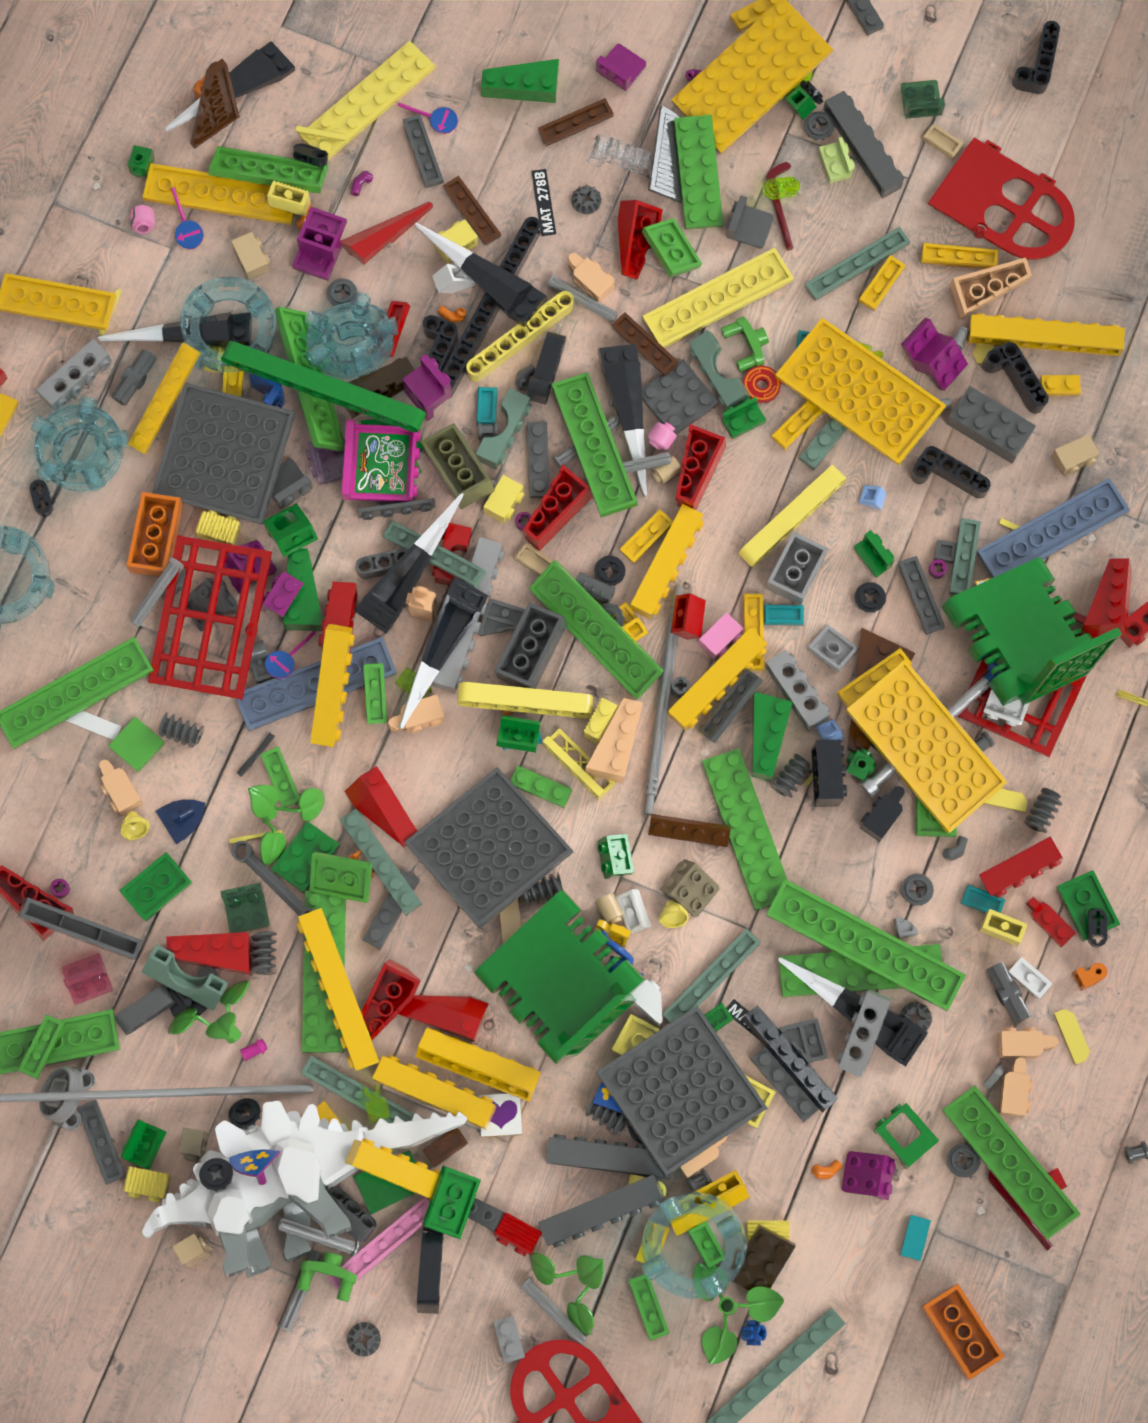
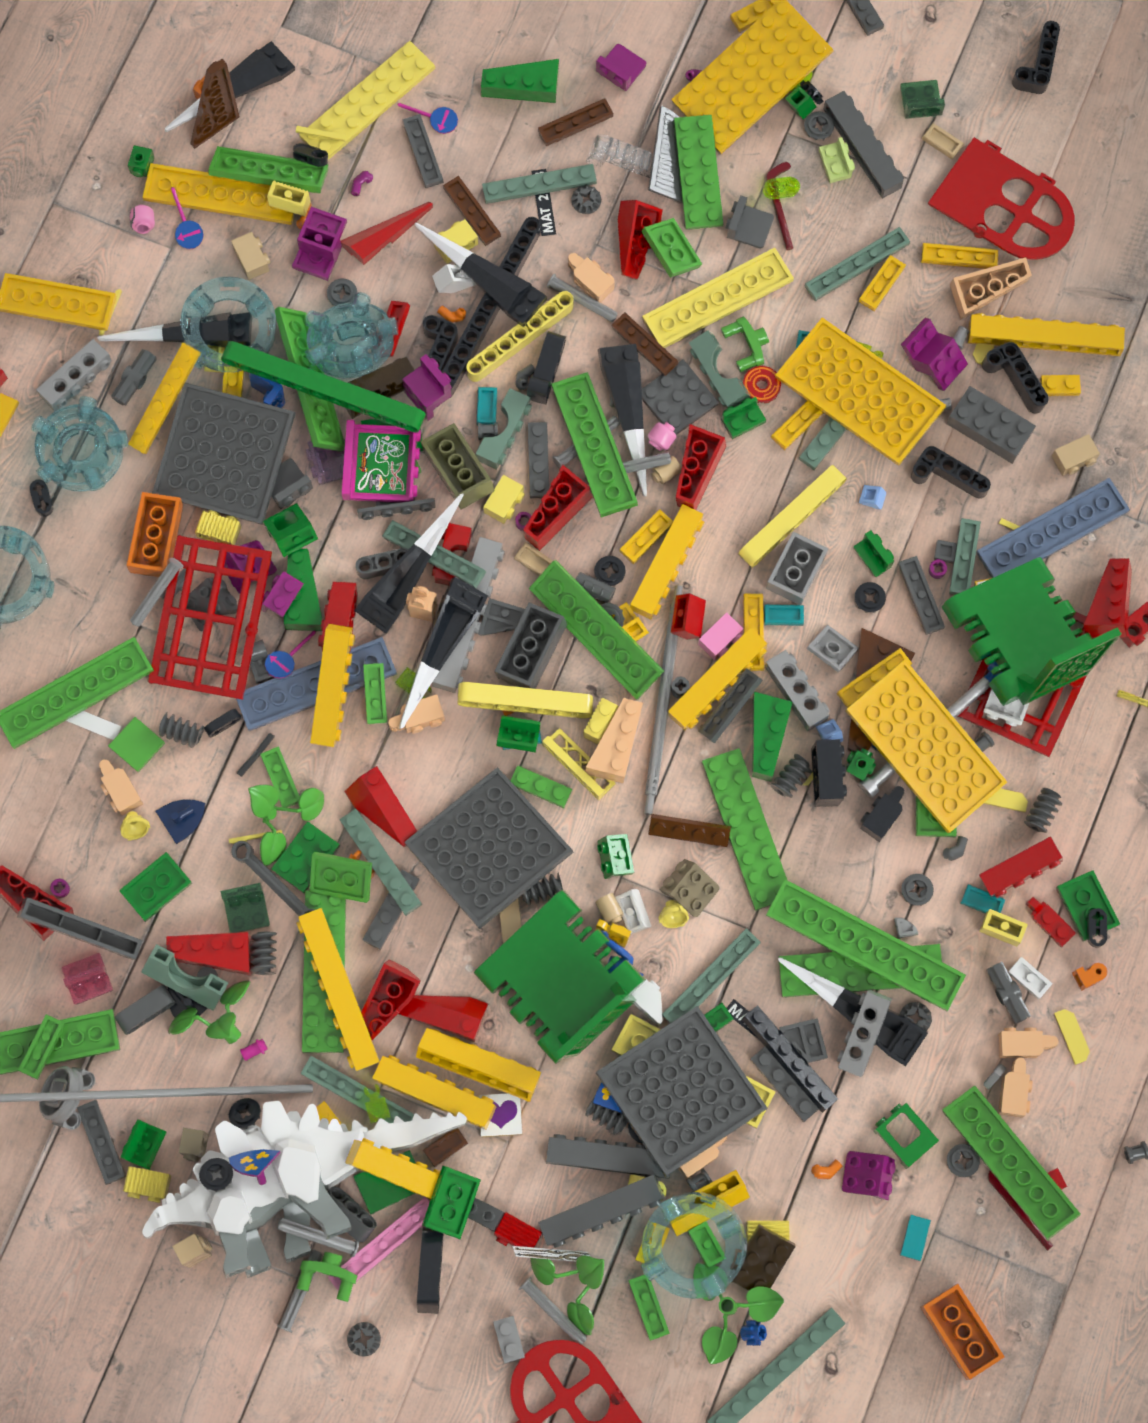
none -> black beam [204,709,241,738]
none -> sand green plate [482,164,597,204]
none -> sticker [512,1246,589,1261]

